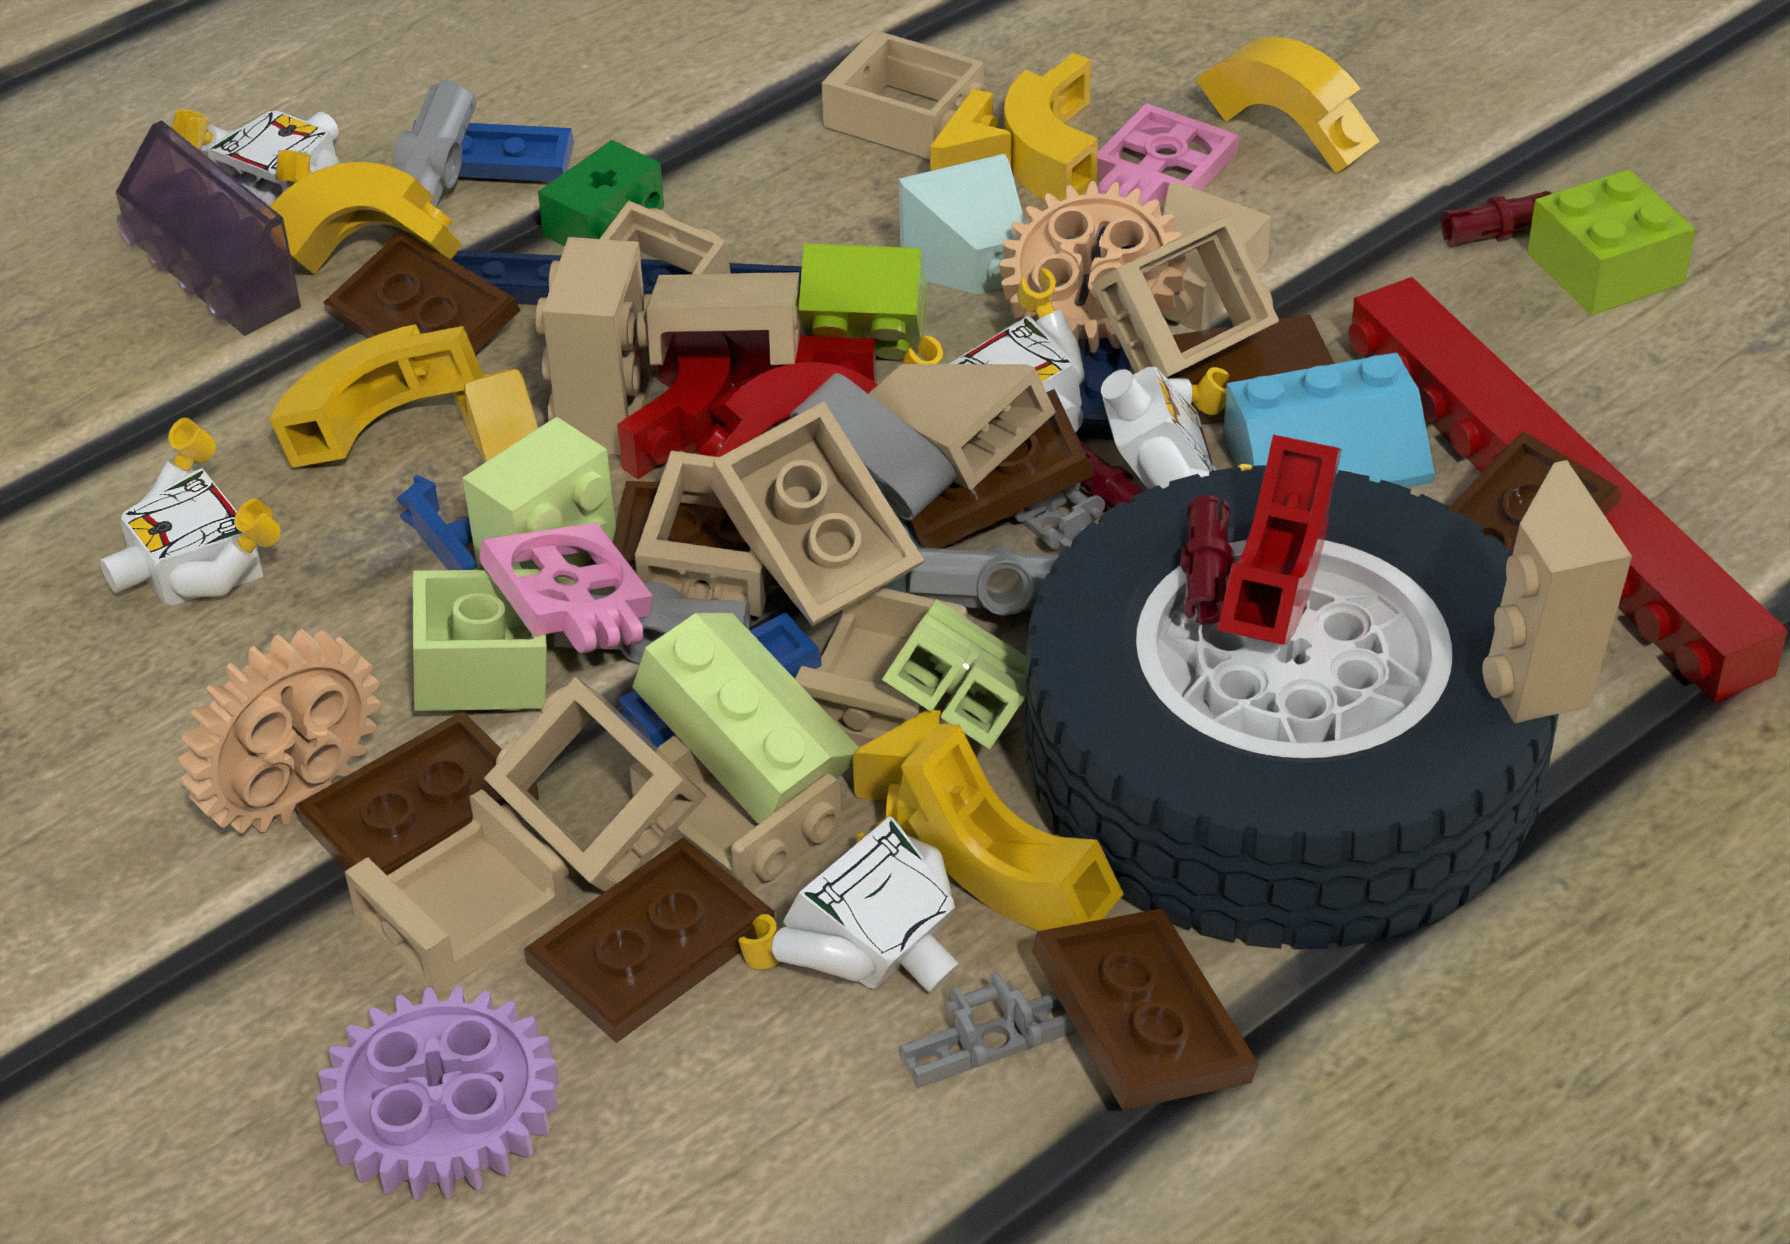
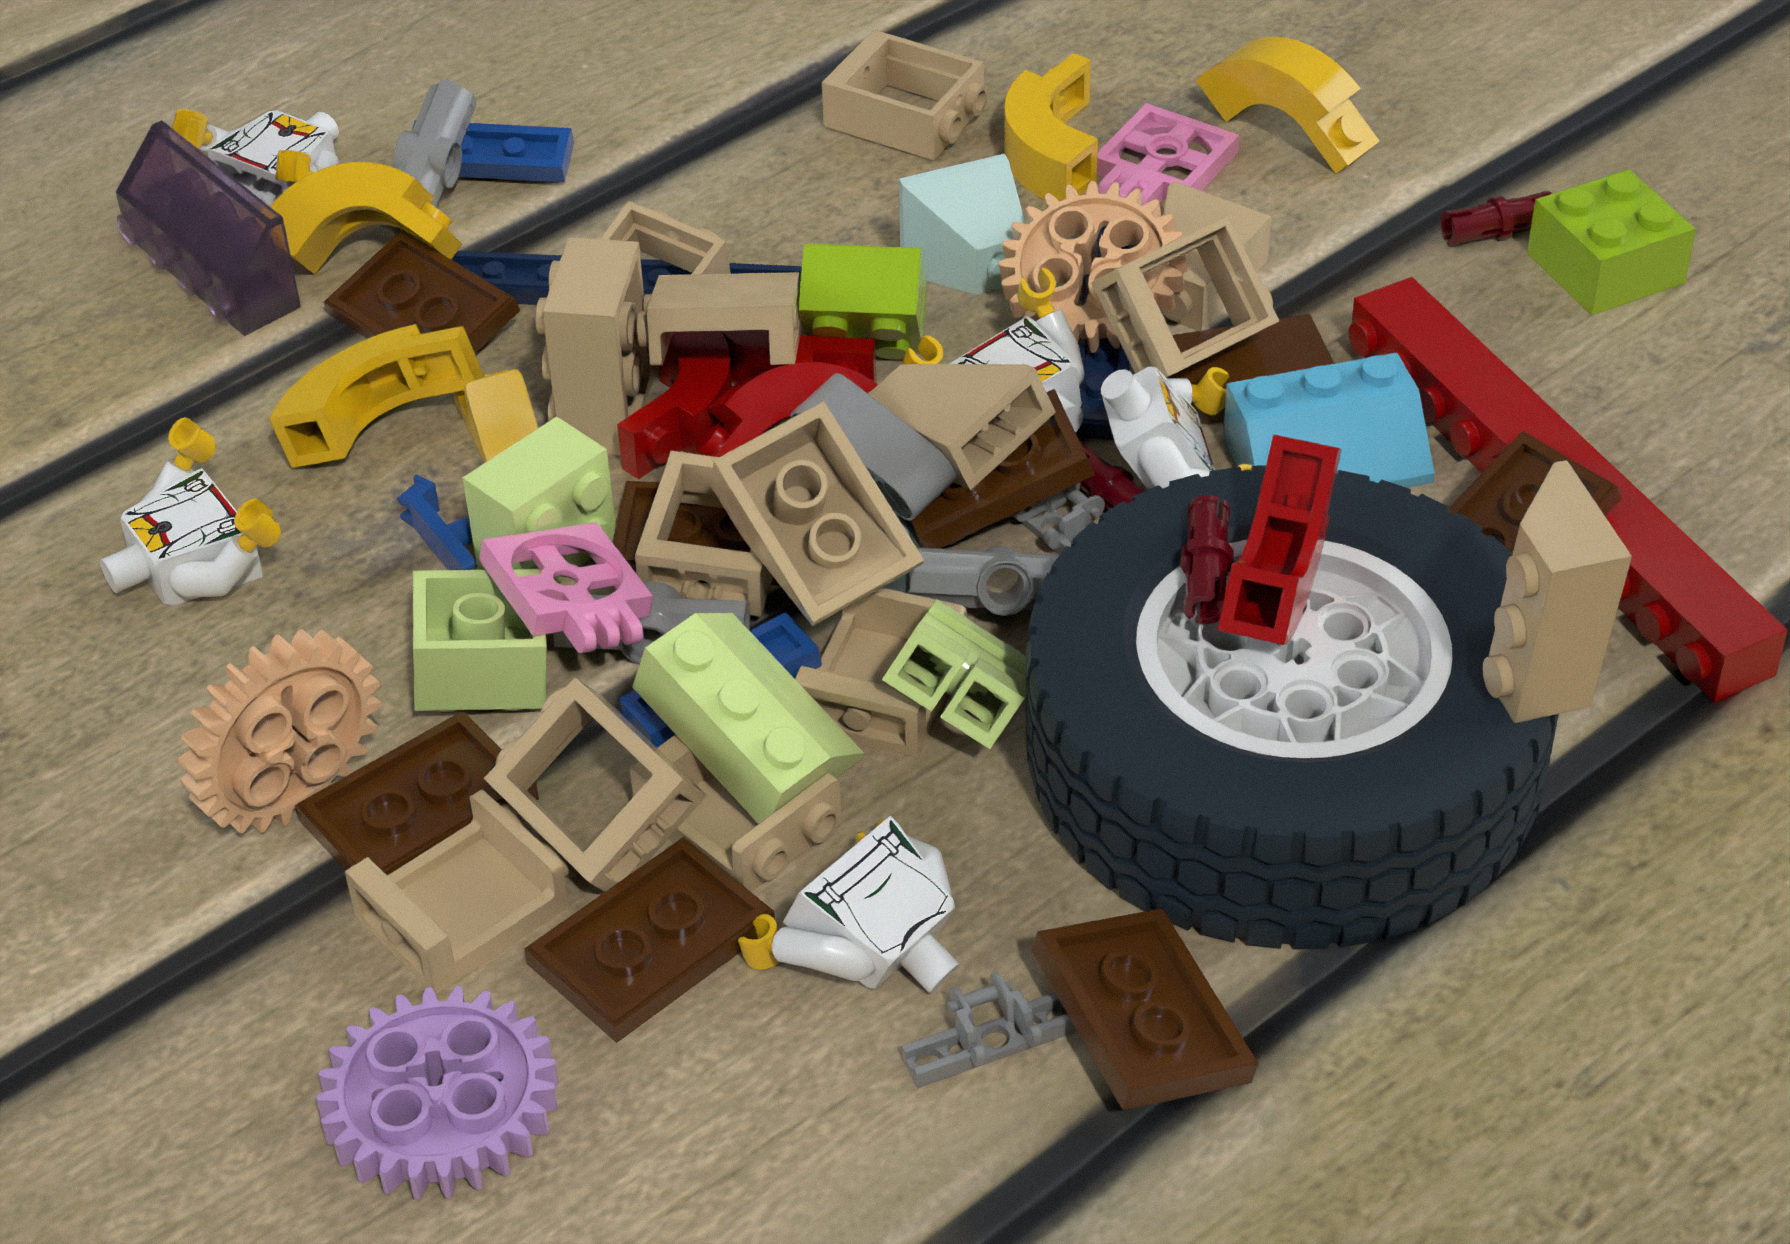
green brick [538,140,664,246] -> none
yellow slope [853,710,941,841] -> none
yellow arch [900,724,1123,931] -> none
yellow slope [930,88,1011,171] -> none

